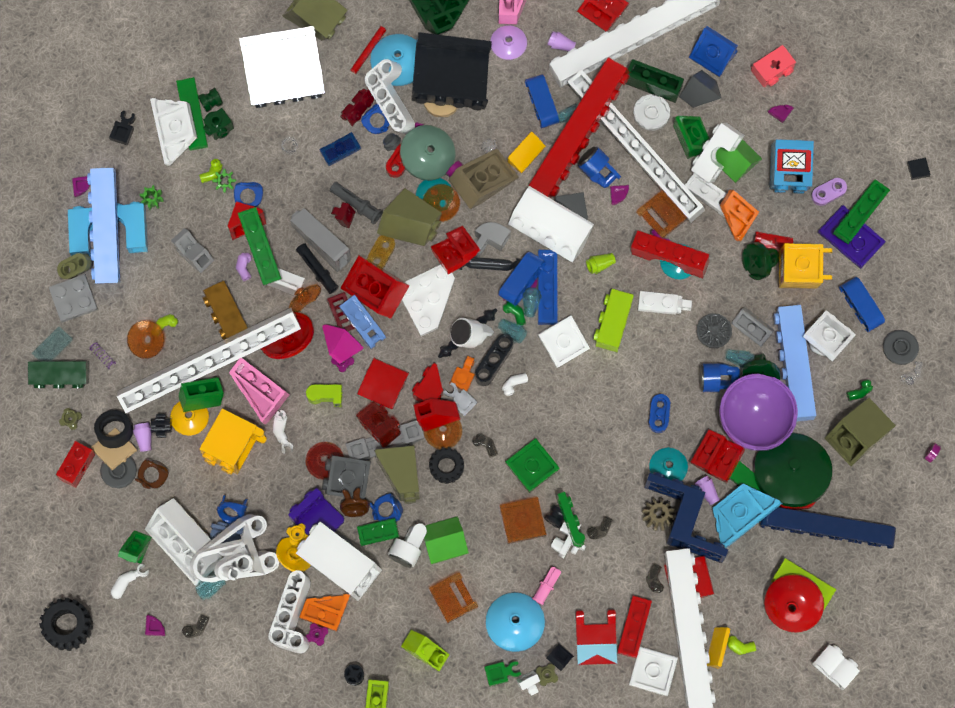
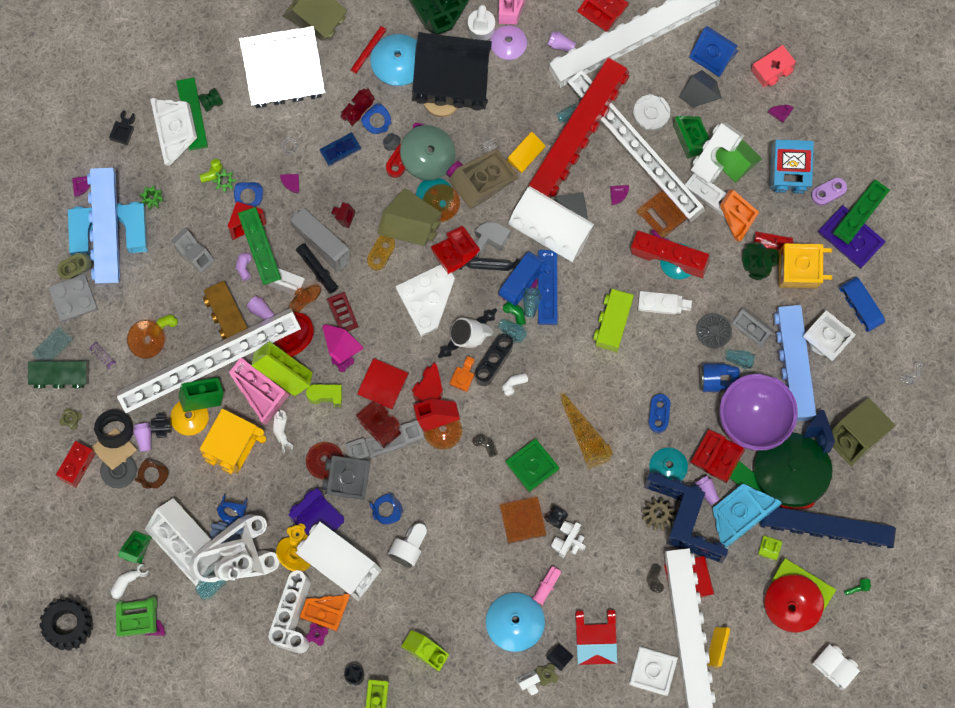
clear smoke arm [182,615,210,638] -> none
dark green brick [203,108,234,140] -> none
dark grey pin [330,182,383,224] -> none
medium blue plate [339,295,386,349] -> none
reddish brown piece [340,488,370,517] -> none
red slope [341,256,410,319] -> none
green plate [357,518,400,546] -> none
white beam [365,59,415,134] -> none
olive slope [375,446,420,504] -> none
bright green slope [424,516,469,564] -> none
black tyre [429,447,464,484] -> none
clear orange plate [429,572,479,624] -> none
plate [443,382,478,416] -> none
green plate [484,661,521,687] -> none
blue beam [525,74,559,128] -> none
white tile [537,315,590,368] -> none
green plate [557,492,585,548] -> none
blue piece [578,146,621,188] -> none
lime cone [586,253,616,274] -> none
clear smoke arm [587,516,613,540] -> none
red plate [617,596,652,659] -> none
dark green brick [626,59,684,103] -> none
lime arm [727,636,756,655] -> none
dark green tile [742,353,781,380] -> none
green arm [846,380,873,401] -> none
dark grey wheel [883,330,919,365] -> none
black tile [907,158,931,180] -> none
magenta tile [924,443,941,462] -> none
none -> bright green plate [116,597,157,637]
none -> lavender cone [246,295,275,320]
none -> lime brick [251,341,313,396]
none -> magenta tile [280,174,299,193]
none -> white piece [468,5,495,40]
none -> clear yellow wedge [560,394,613,469]
none -> lime tile [758,536,783,561]
none -> dark blue slope [803,410,835,453]
none -> green hand [844,579,871,595]

